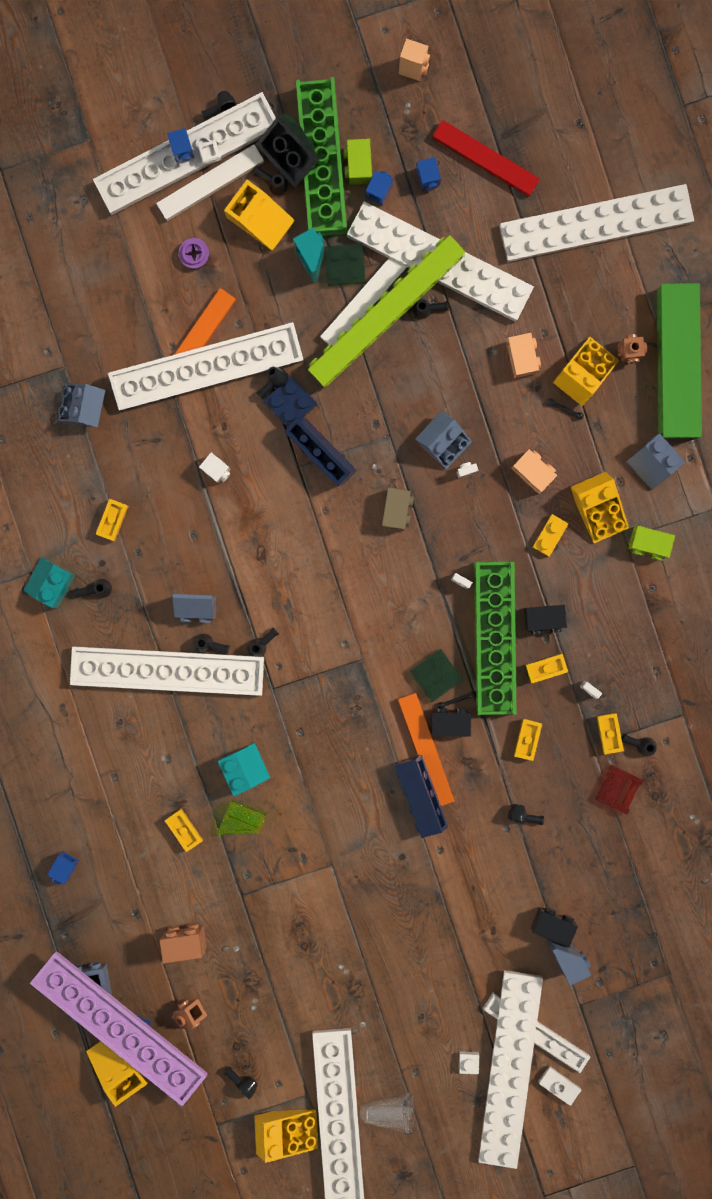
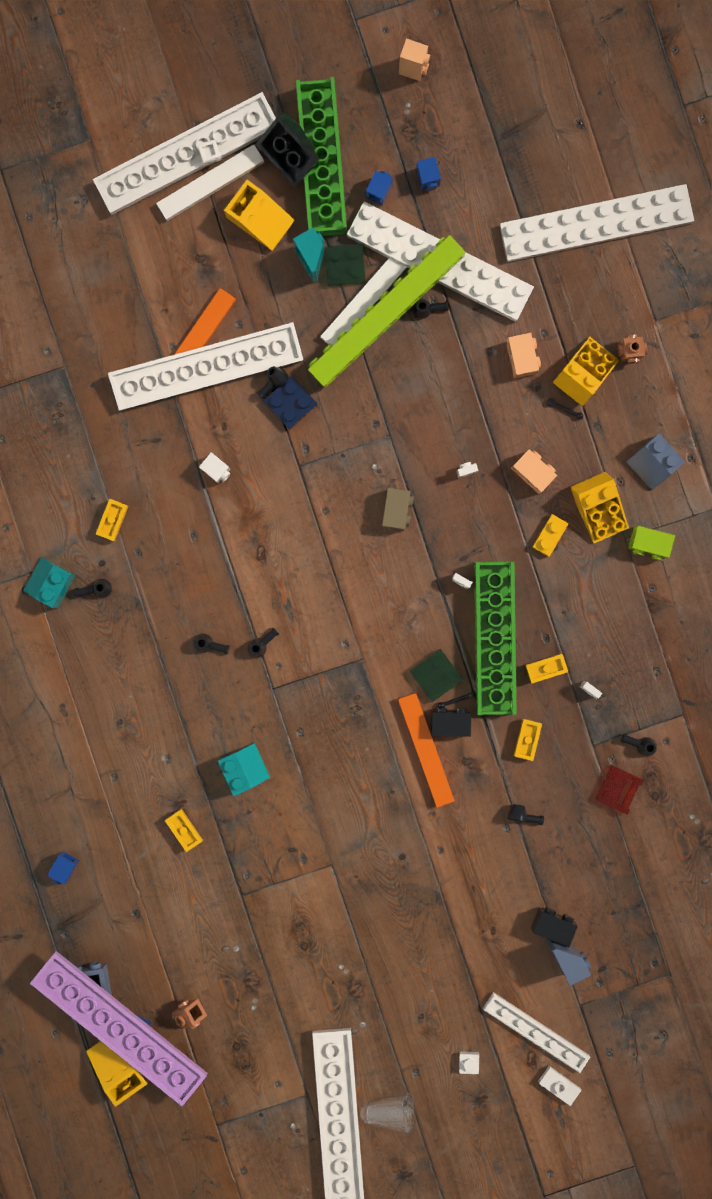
sand blue slope [58,384,105,428] -> none
white plate [70,647,264,696] -> none
nougat brick [160,923,207,963] -> none
blue brick [167,128,195,163] -> none
sand blue slope [173,594,216,623] -> none
medium lavender gear [179,238,209,269] -> none
black bar [201,91,237,120] -> none
clear neon green wing [217,799,267,836] -> none
black bar [224,1066,258,1099] -> none
black bar [253,167,288,195] -> none
yellow slope [254,1109,318,1163] -> none
dark blue brick [284,416,357,486] -> none
lime brick [343,139,372,185] -> none
dark blue brick [395,755,448,838] -> none
sand blue slope [416,411,472,470] -> none
red tile [432,120,540,197] -> none
white plate [478,970,543,1169] -> none
black brick [524,605,567,634] -> none
yellow plate [596,713,624,755] -> none
bright green tile [657,283,702,439] -> none

